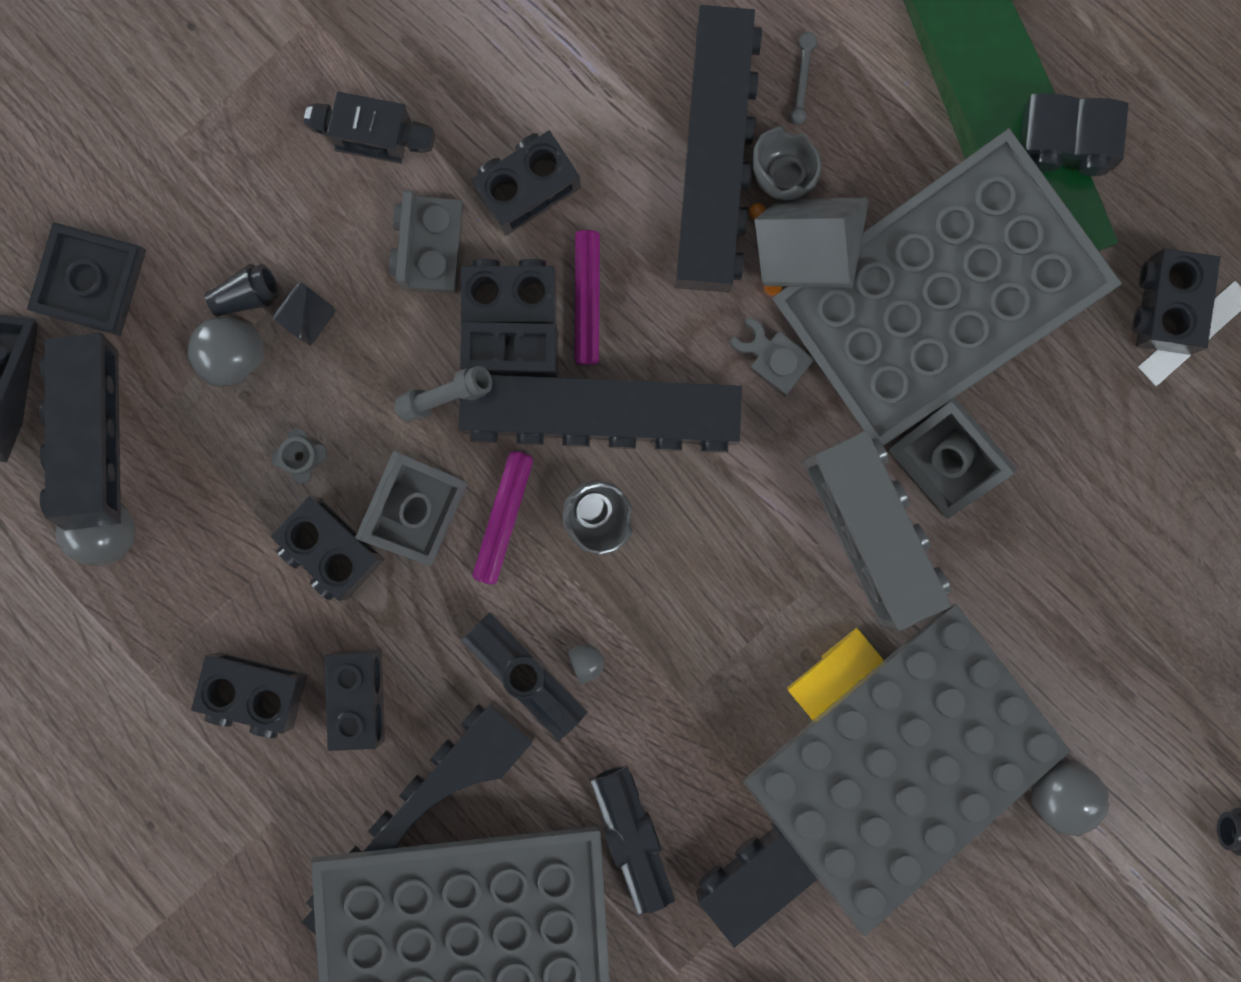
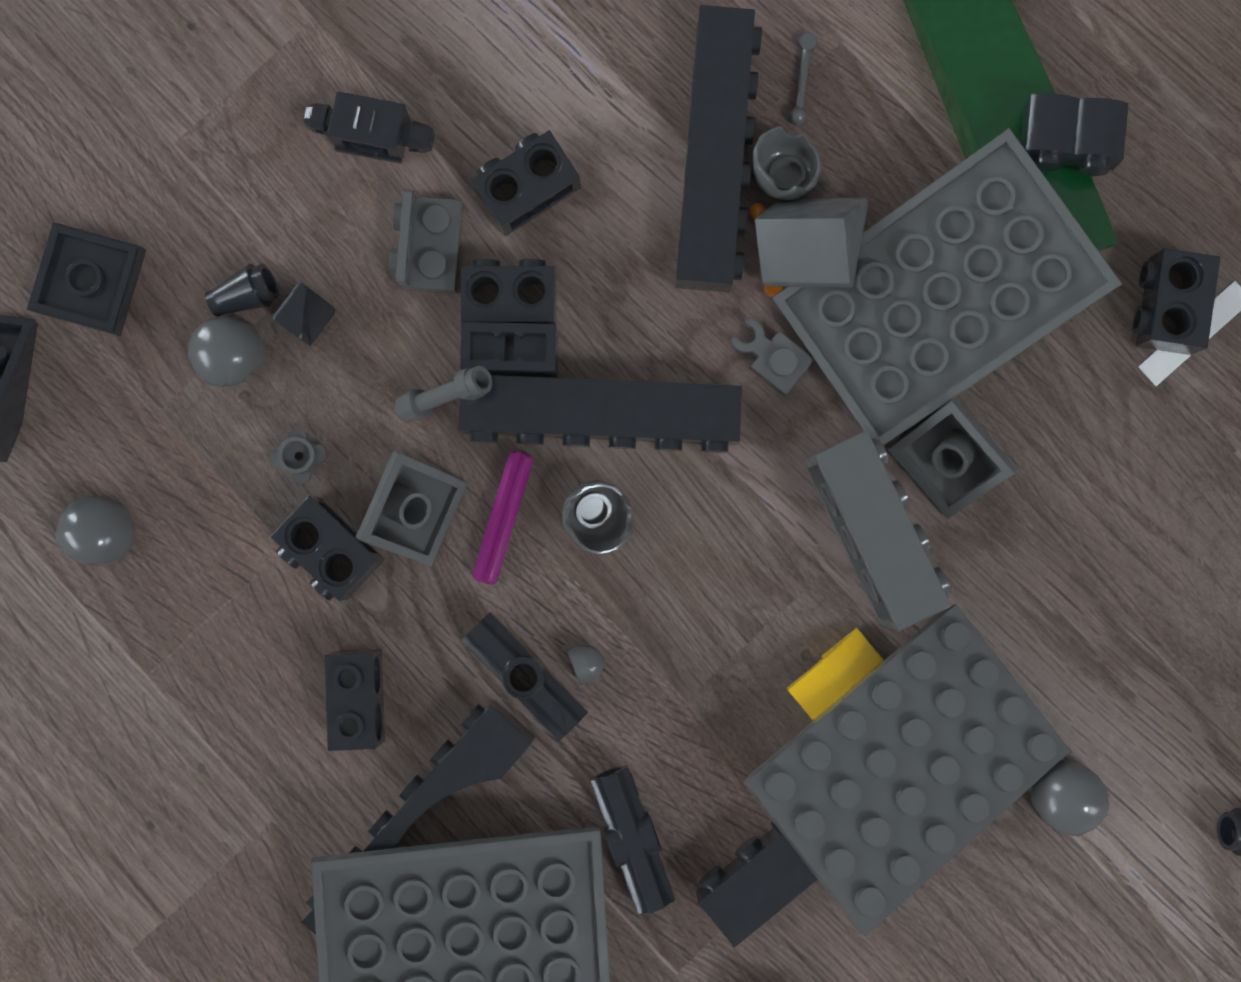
black brick [39,333,121,531] -> none
black brick [191,652,307,738] -> none
magenta axle [574,230,600,366] -> none

